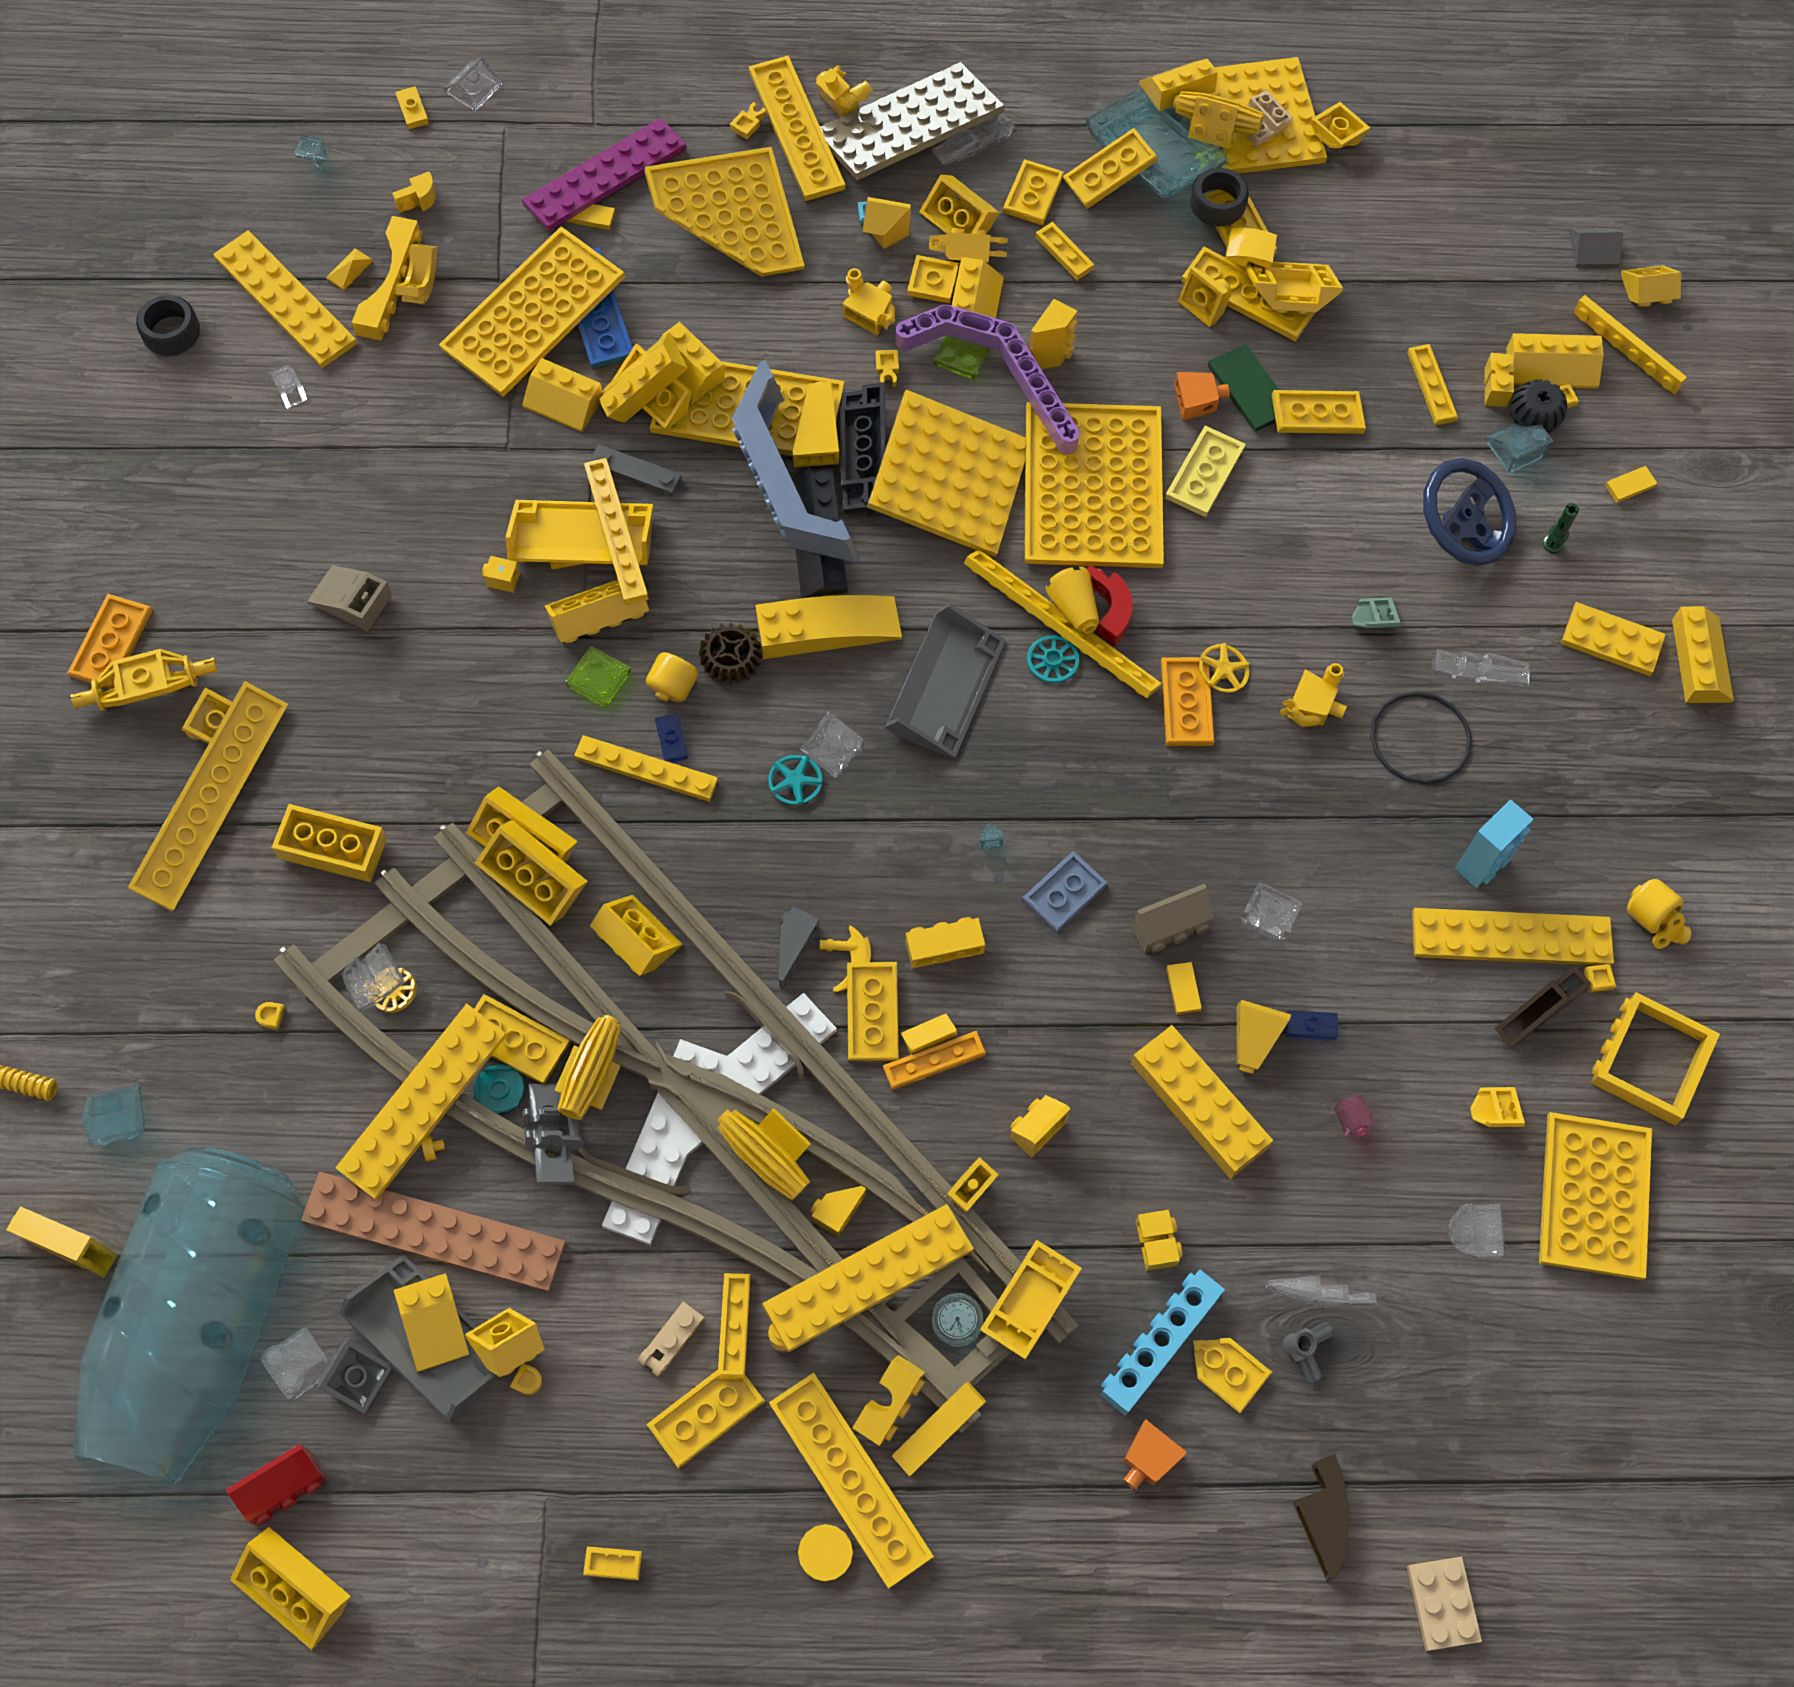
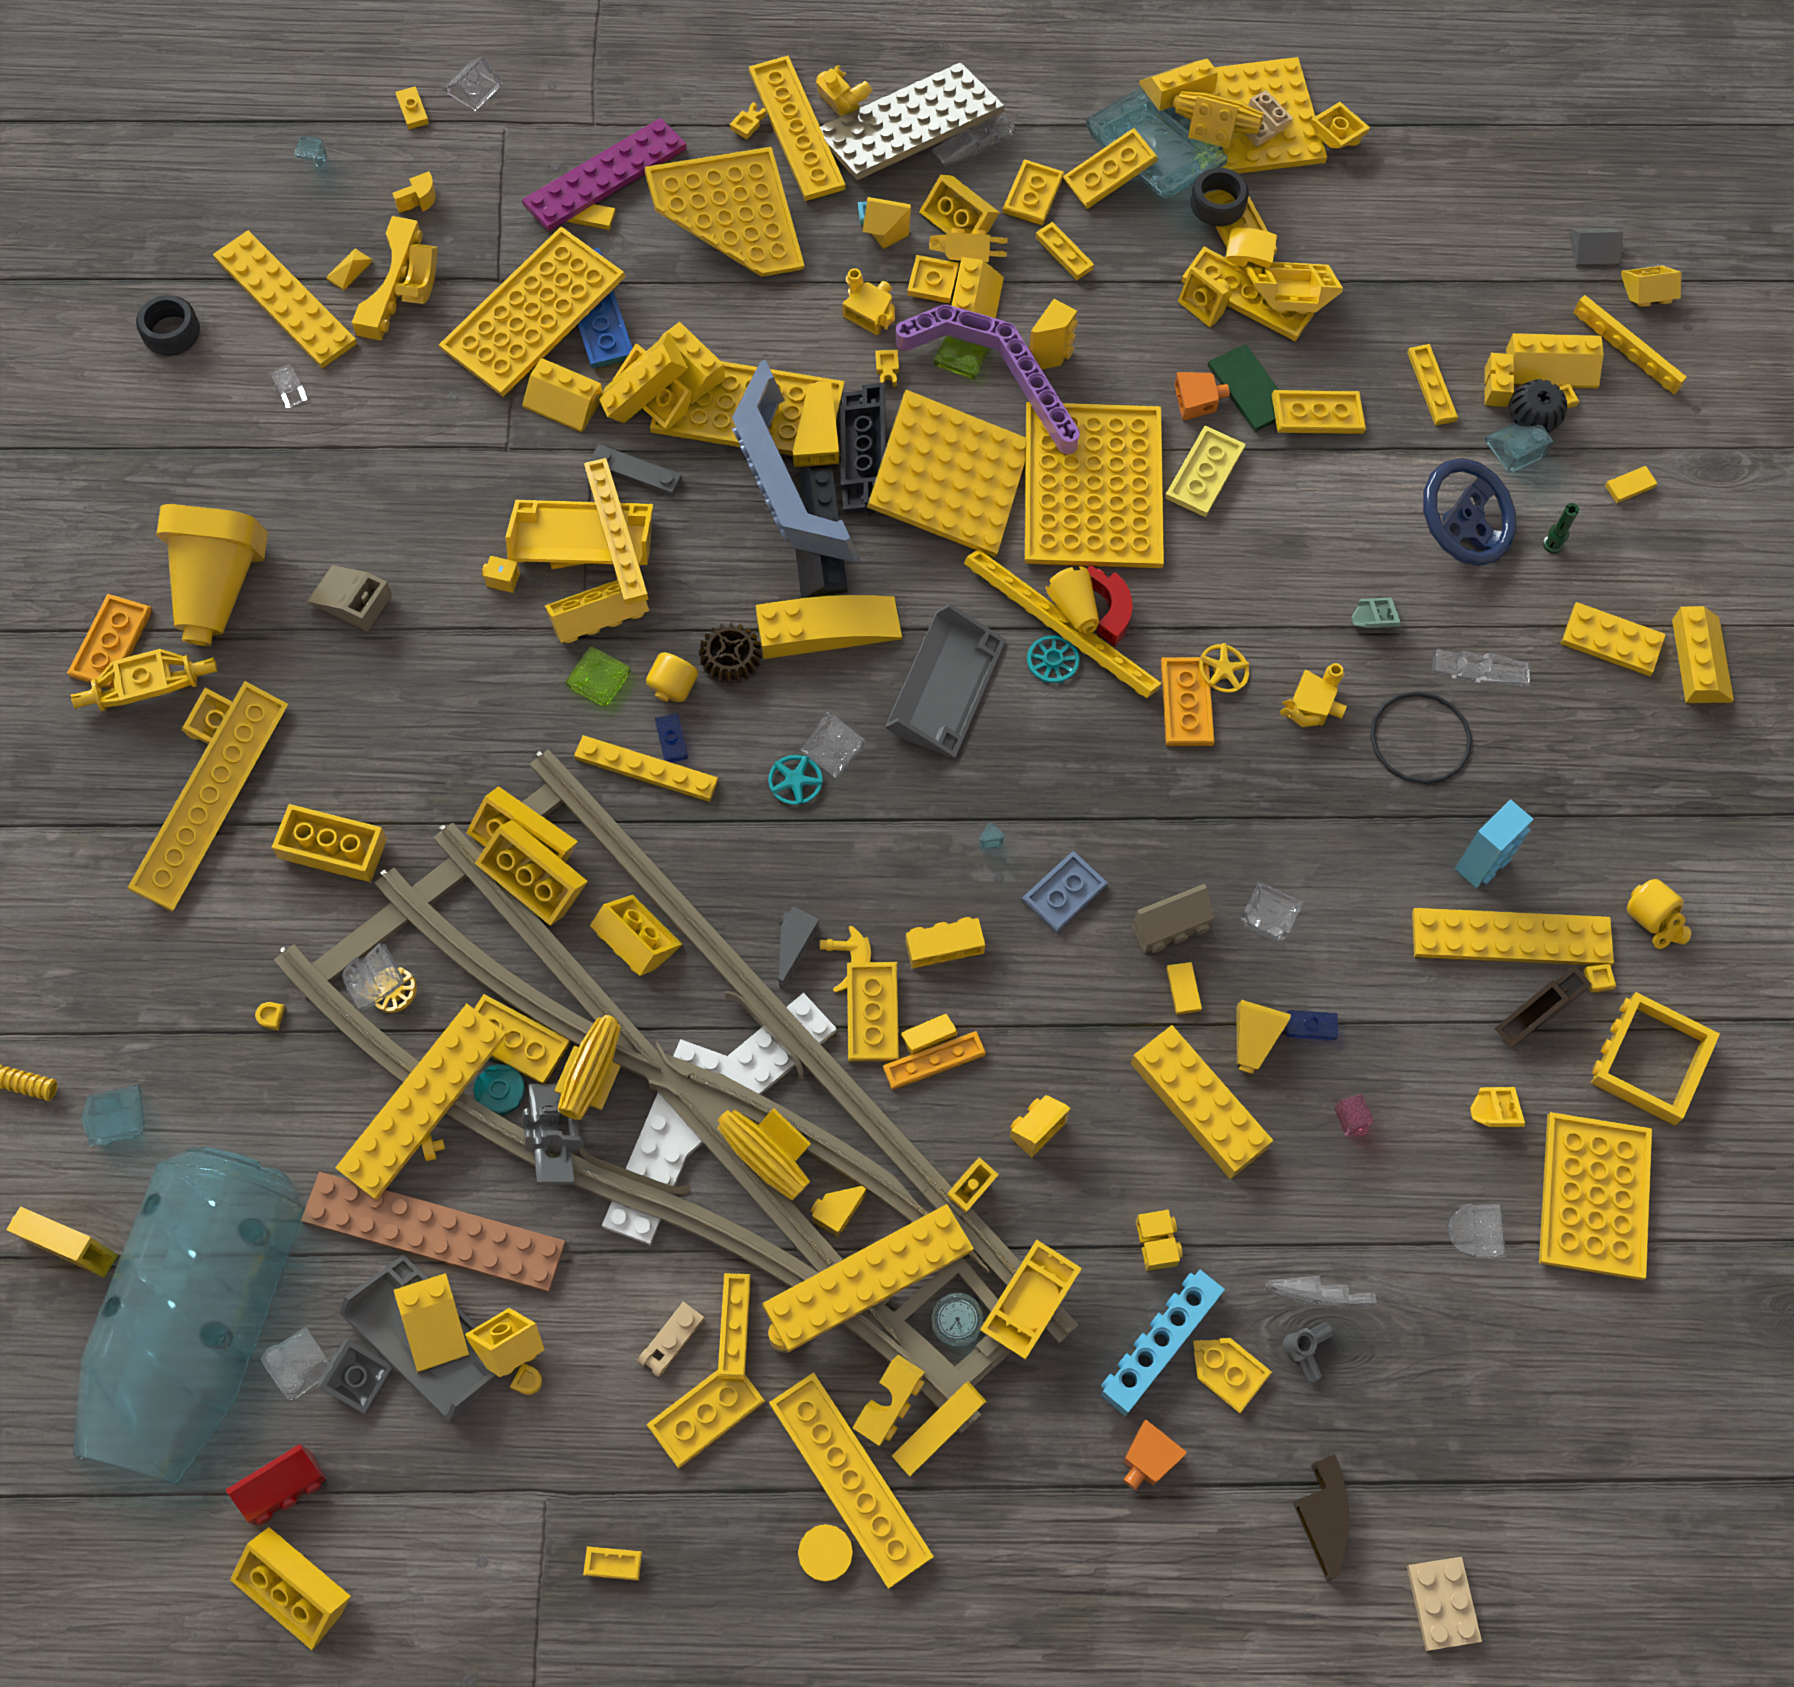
none -> yellow cone [156,504,268,646]

